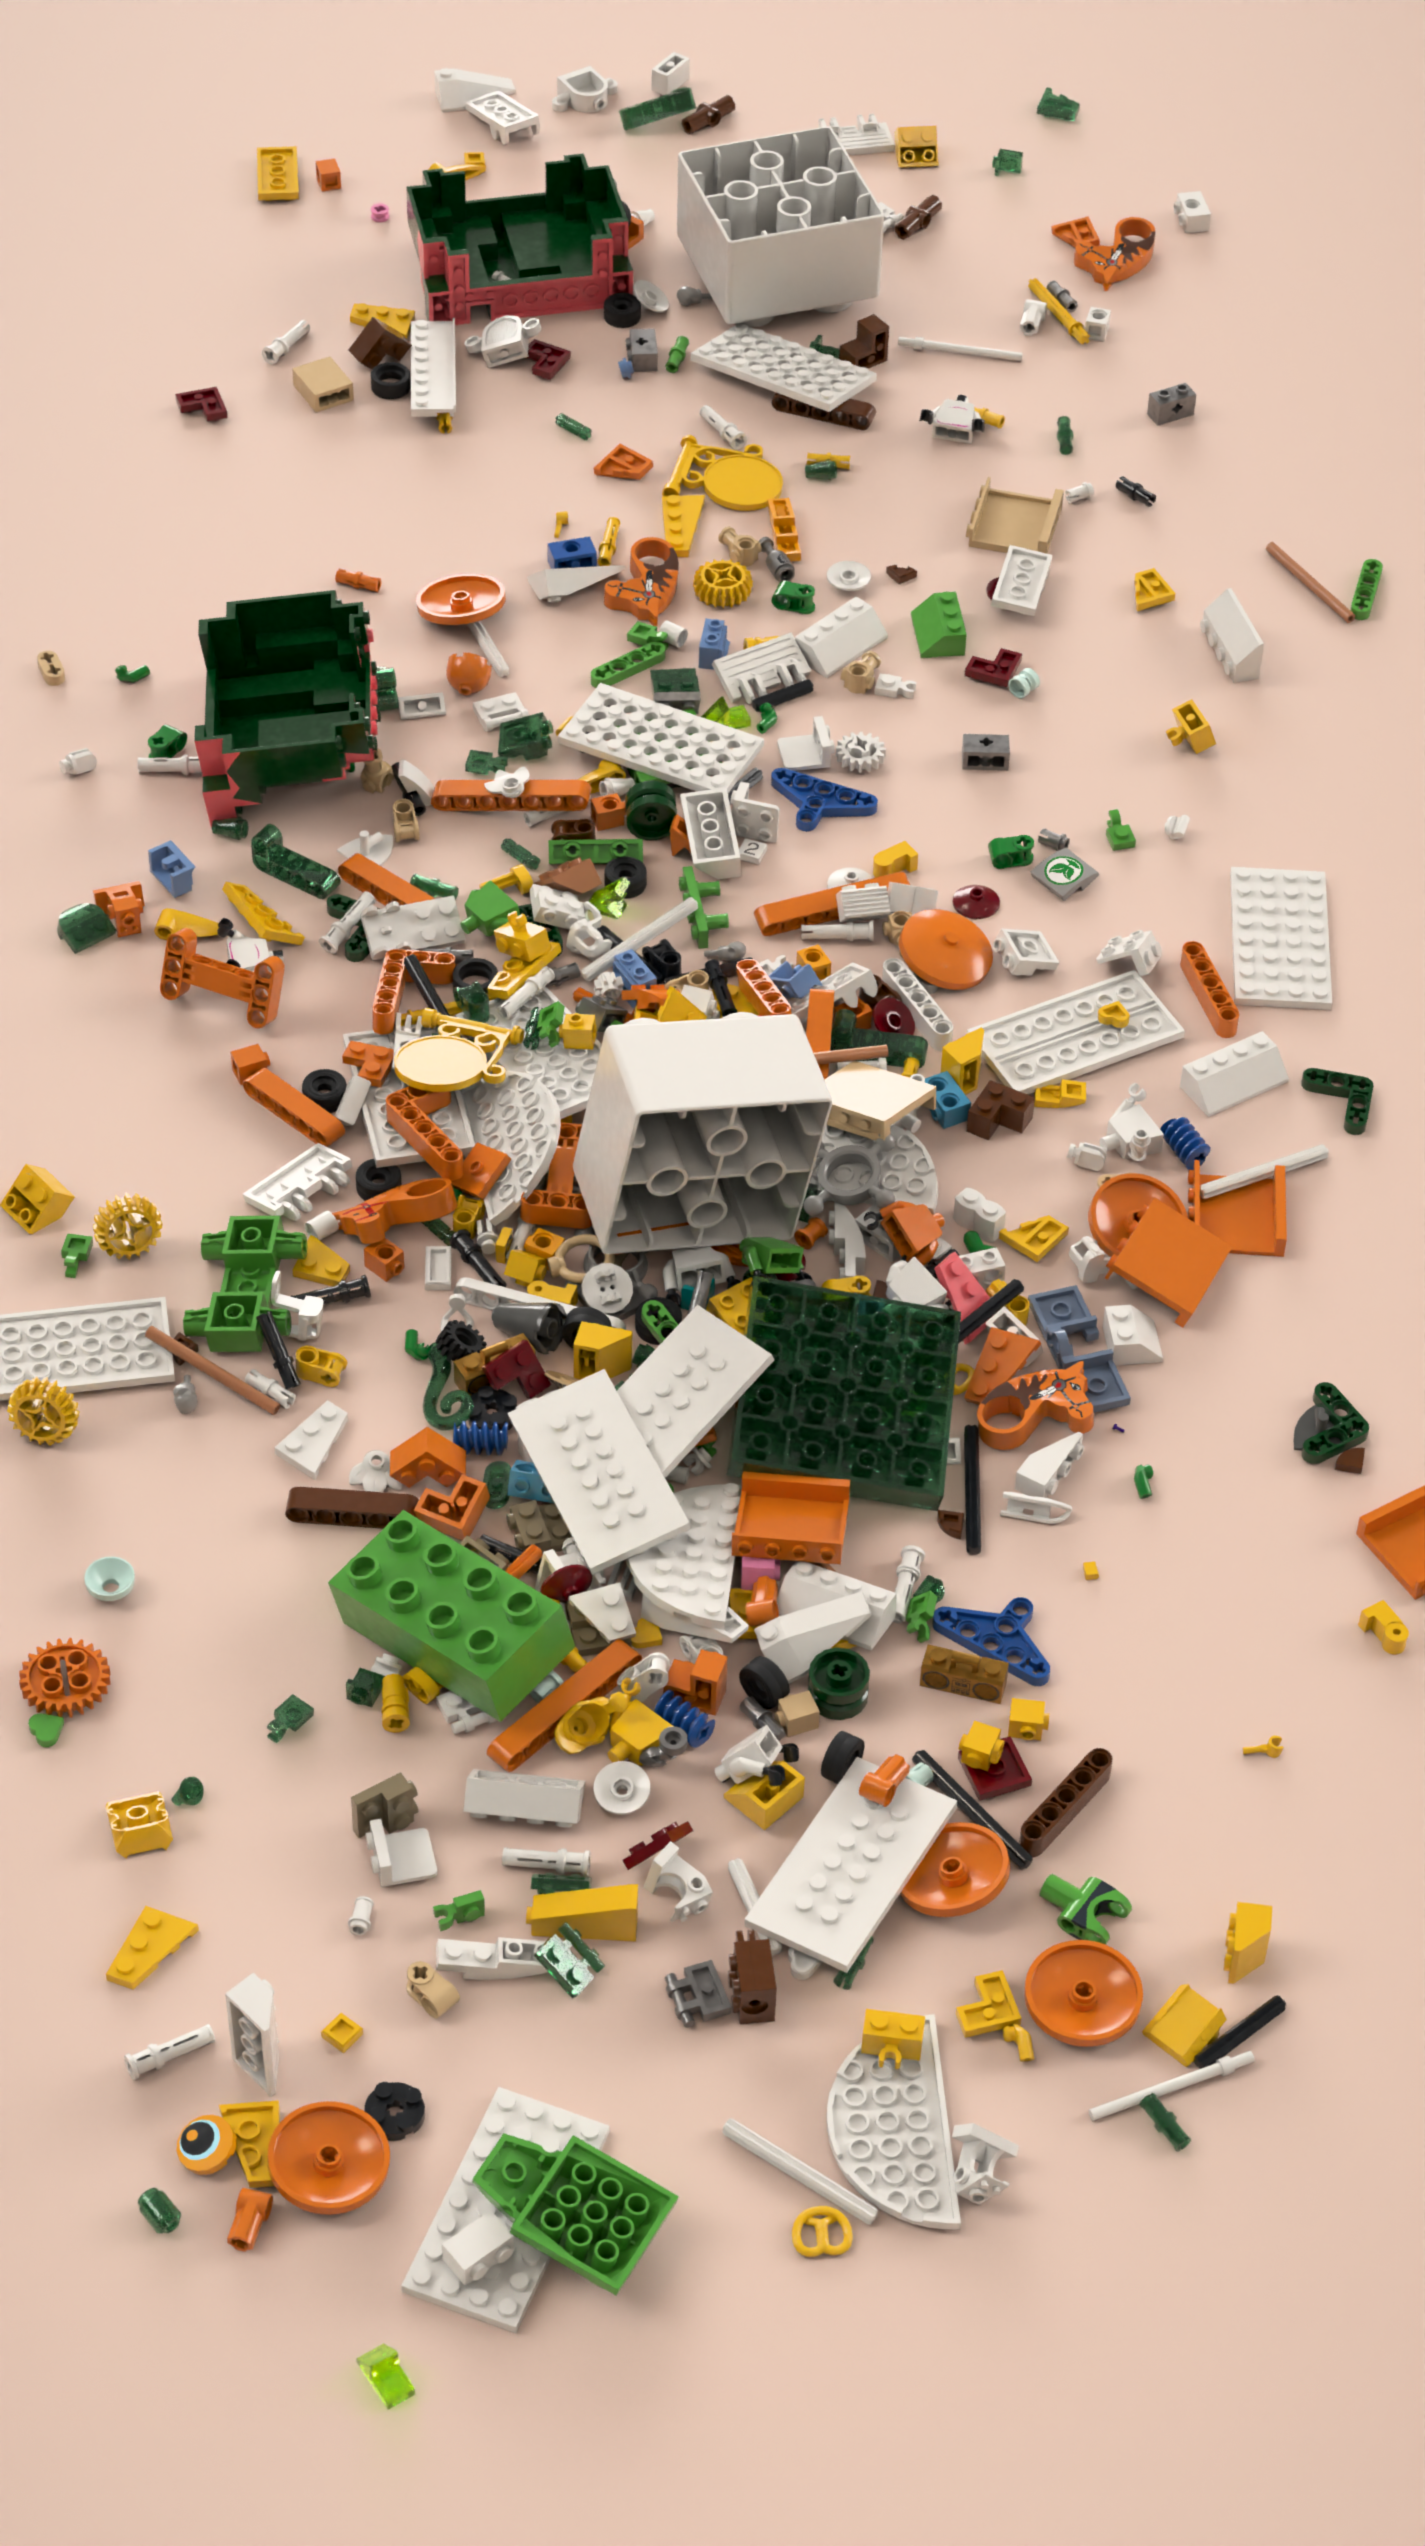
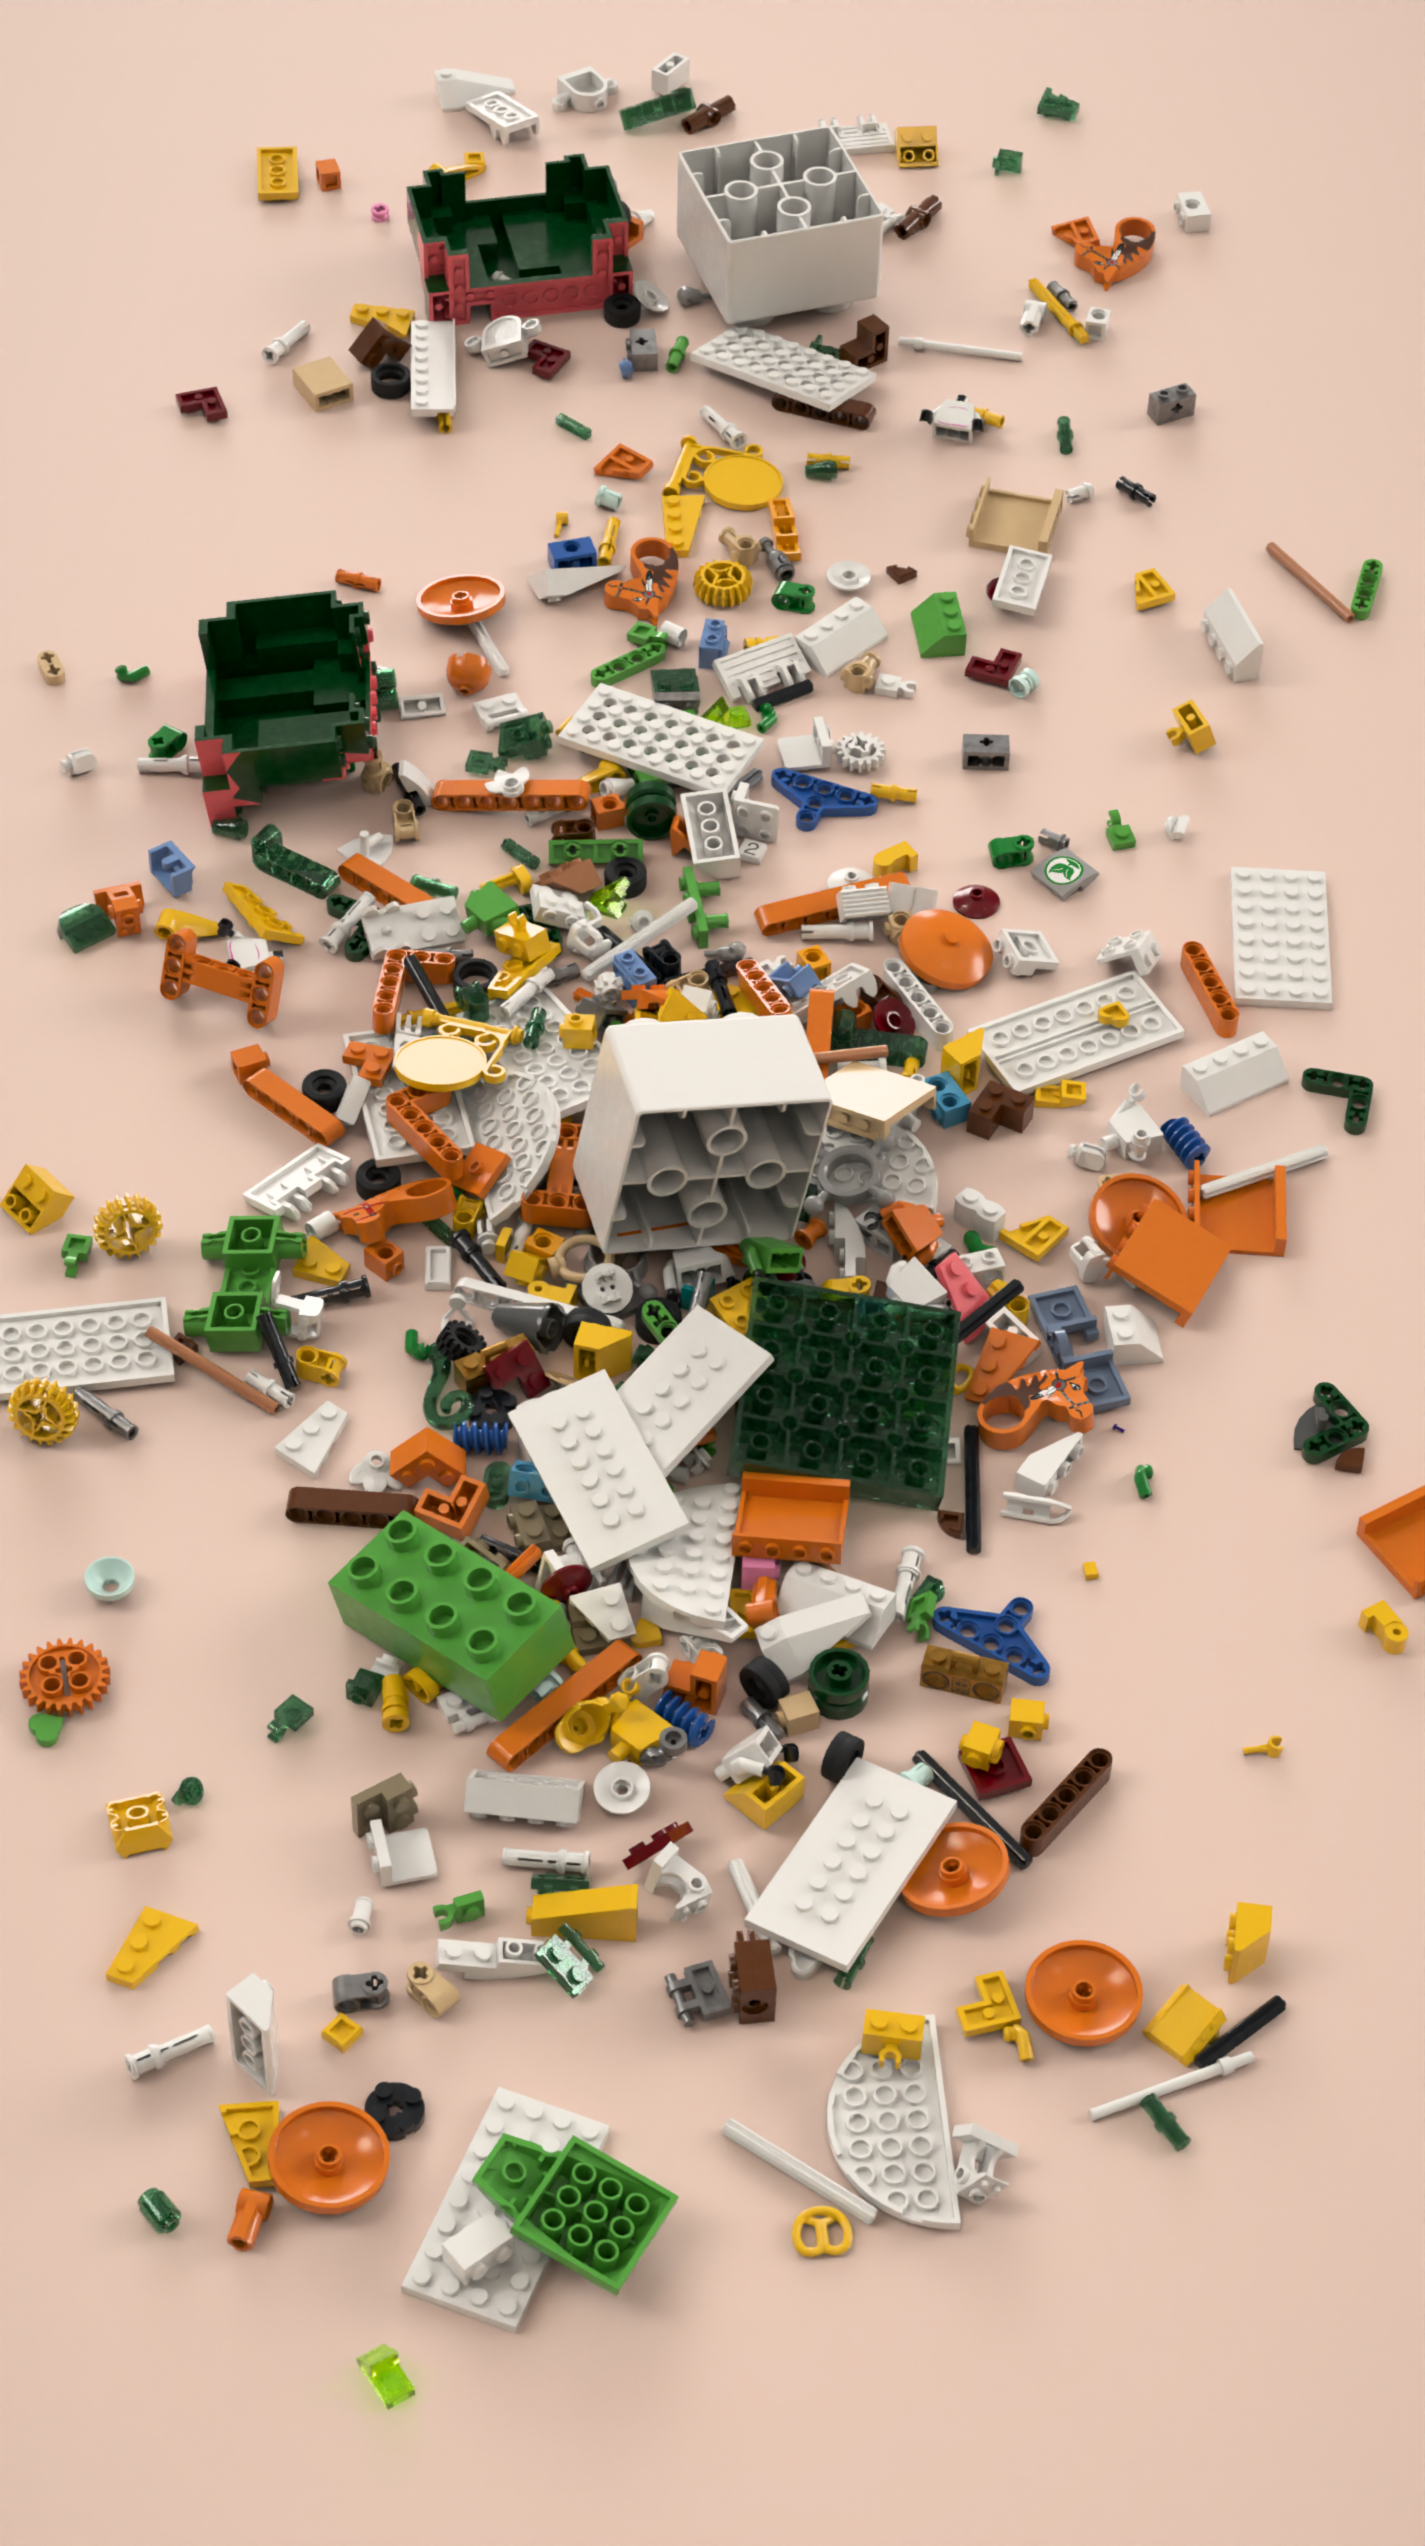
light grey piece [173,1375,198,1414] -> none
tile [176,2114,237,2175] -> none
bright green plate [537,1001,565,1047] -> none
orange piece [859,1754,910,1807] -> none
bright green connector [1040,1874,1132,1945] -> none
none -> flat silver pin [73,1386,139,1441]
none -> flat silver piece [332,1971,390,2014]
none -> light aqua bush [595,485,623,511]
none -> white plate [629,910,655,932]
none -> yellow pin [870,782,918,803]

